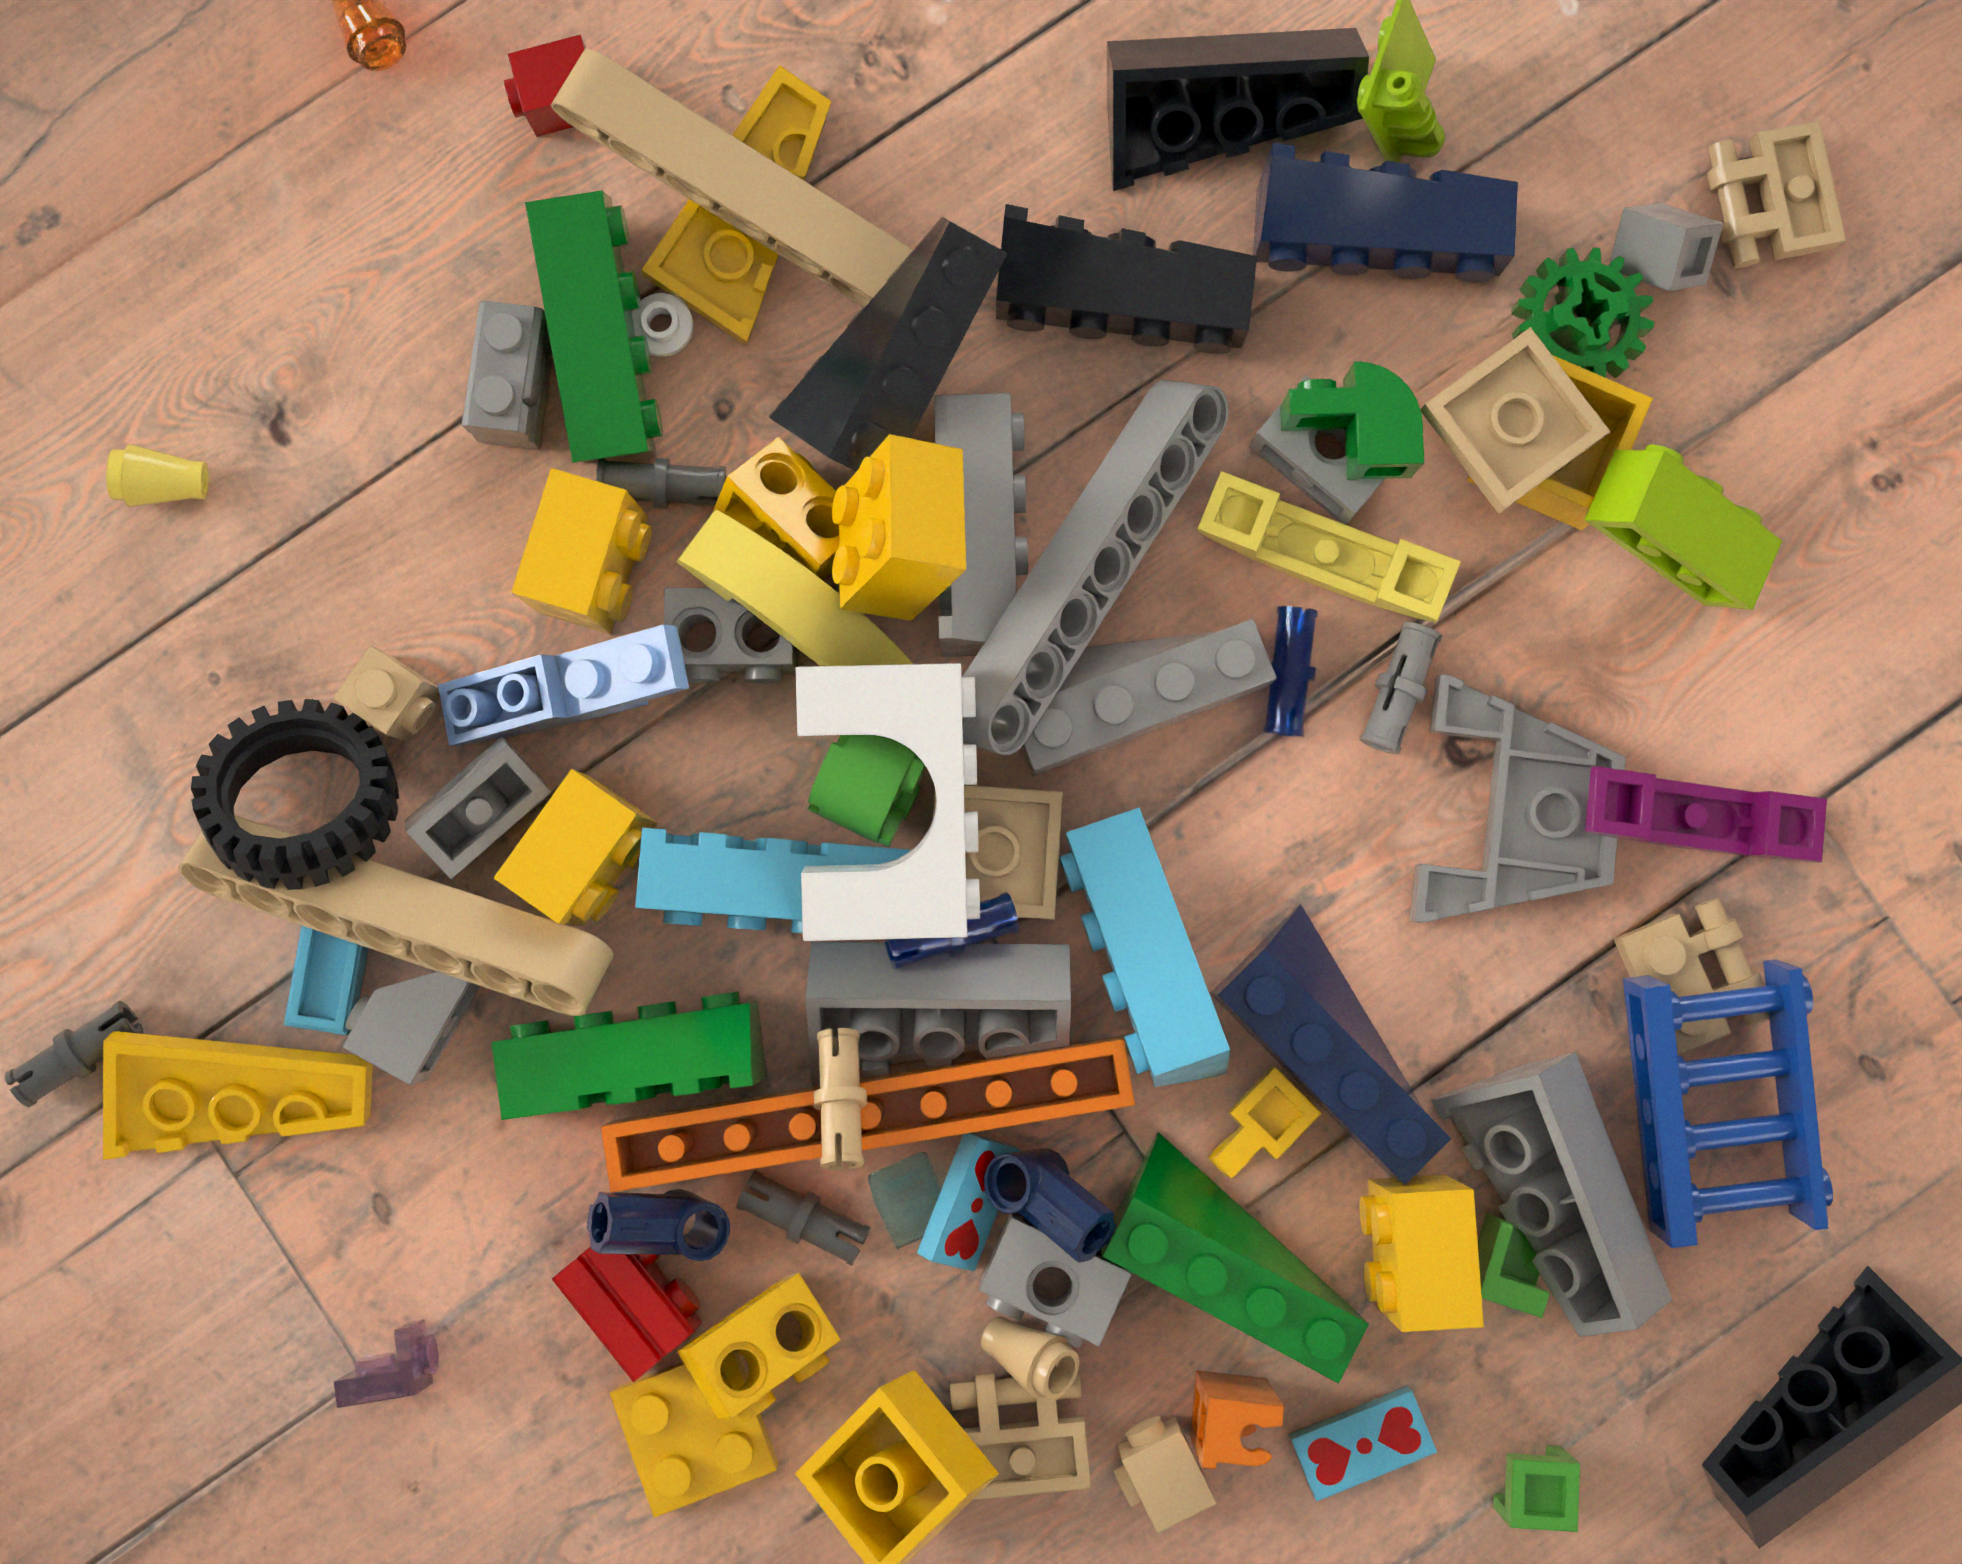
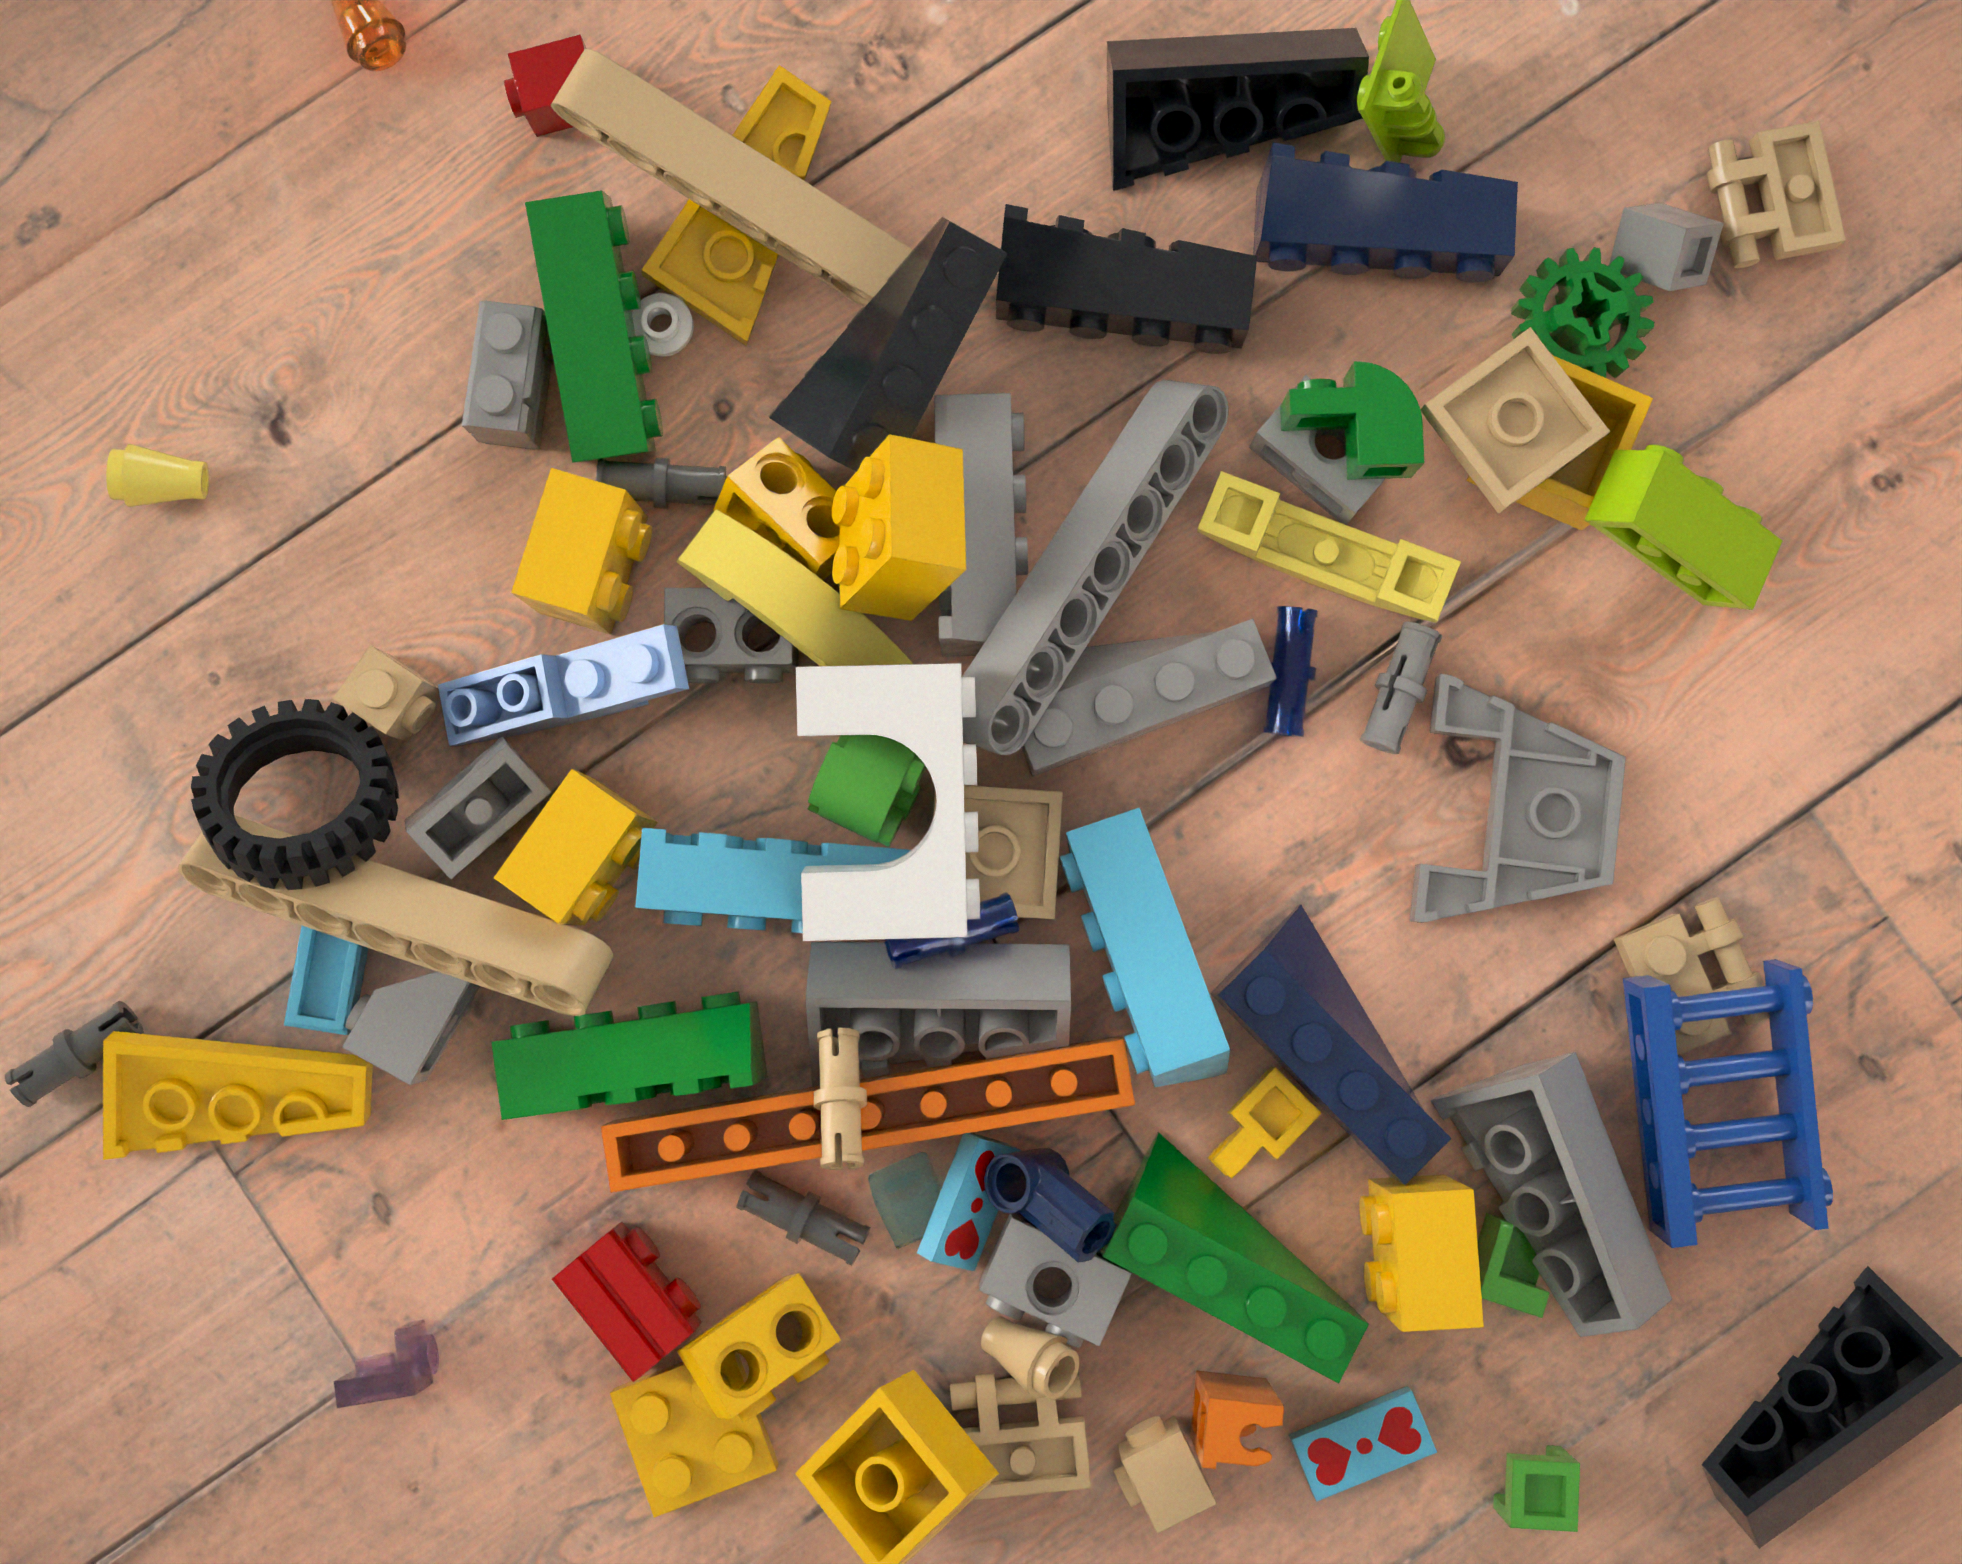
dark blue piece [586,1189,730,1262] -> none
magenta slope [1585,766,1827,862] -> none

